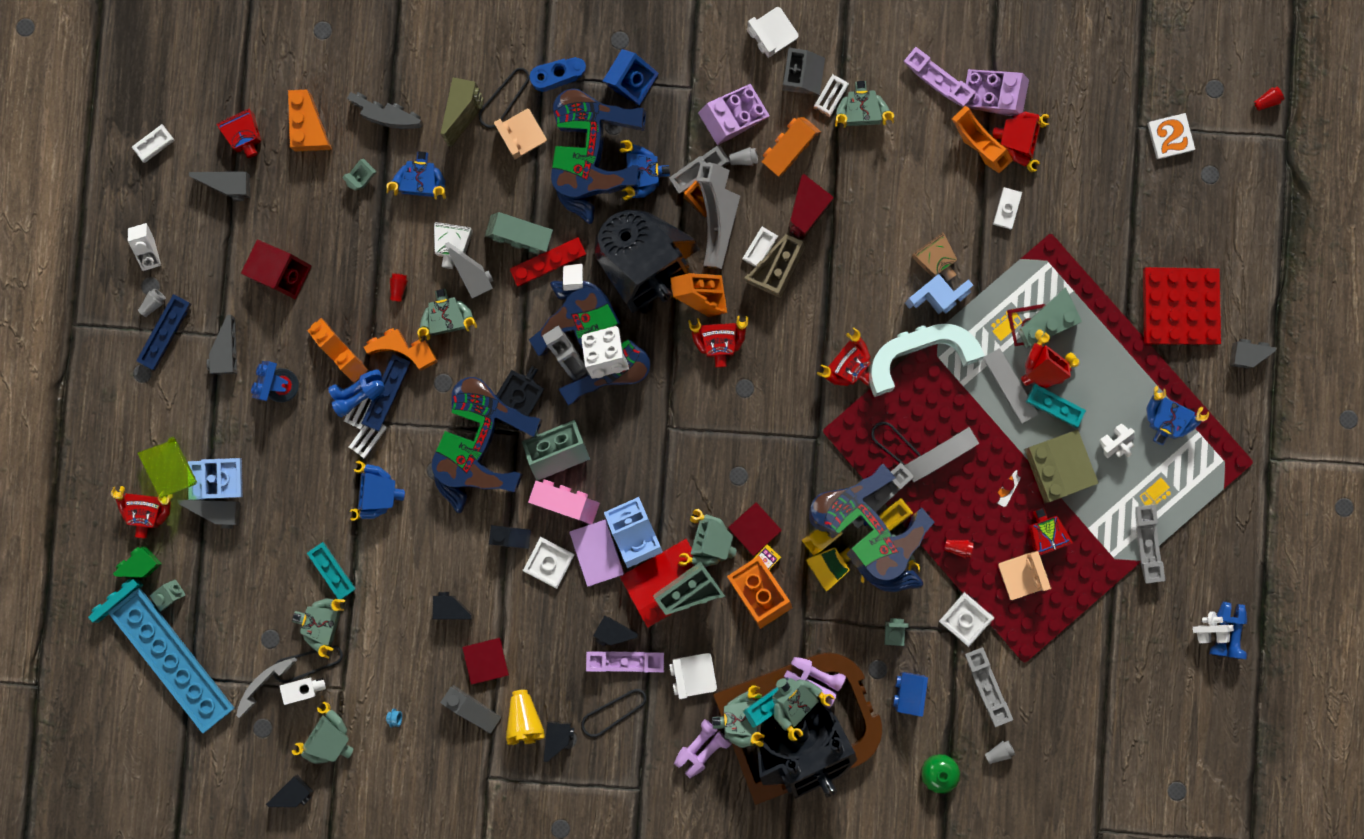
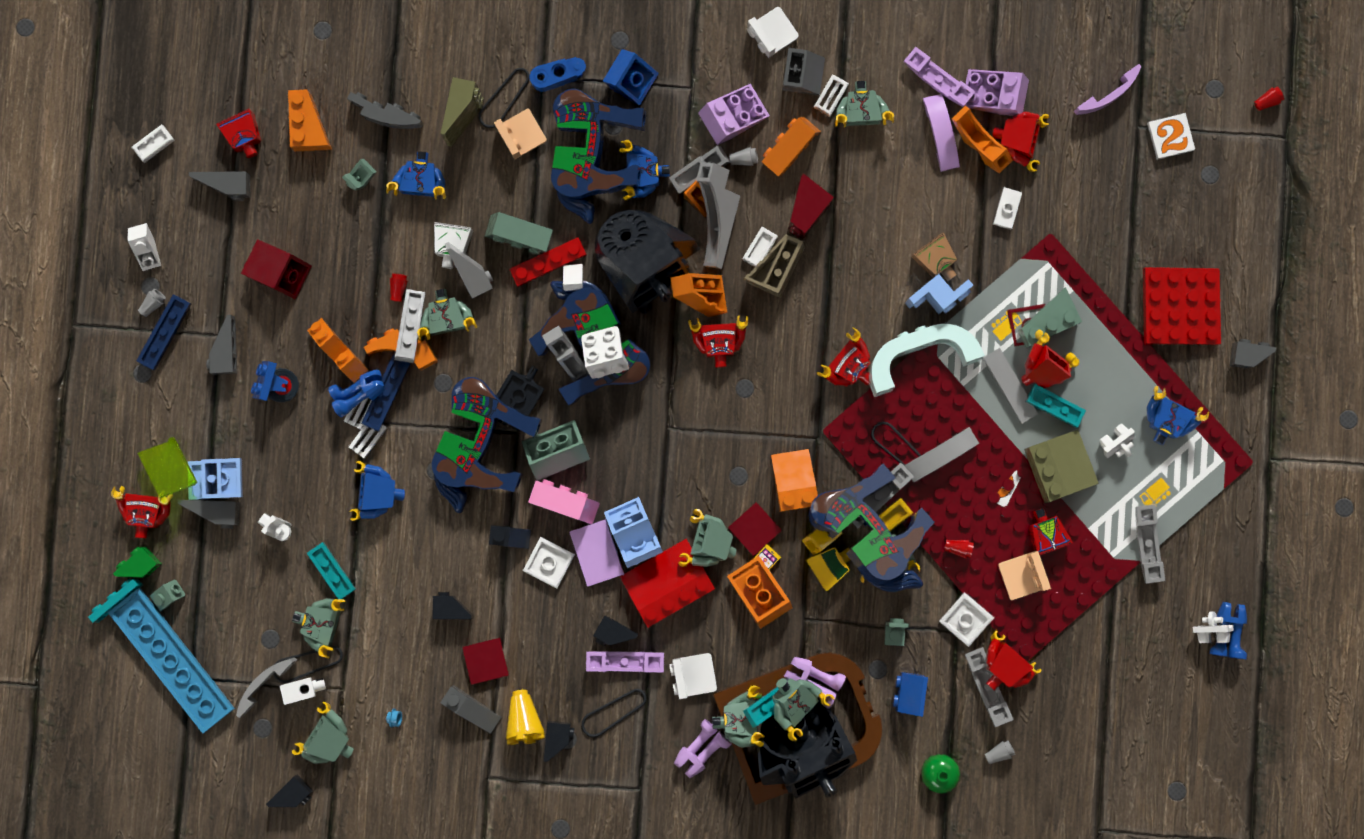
sand green wedge [653,561,725,615] -> none
none -> white hips [258,513,292,541]
none -> tile [394,289,425,363]
none -> orange slope [771,449,818,512]
none -> lavender slope [923,94,960,171]
none -> red torso [986,630,1041,691]
none -> lavender slope [1074,64,1141,115]

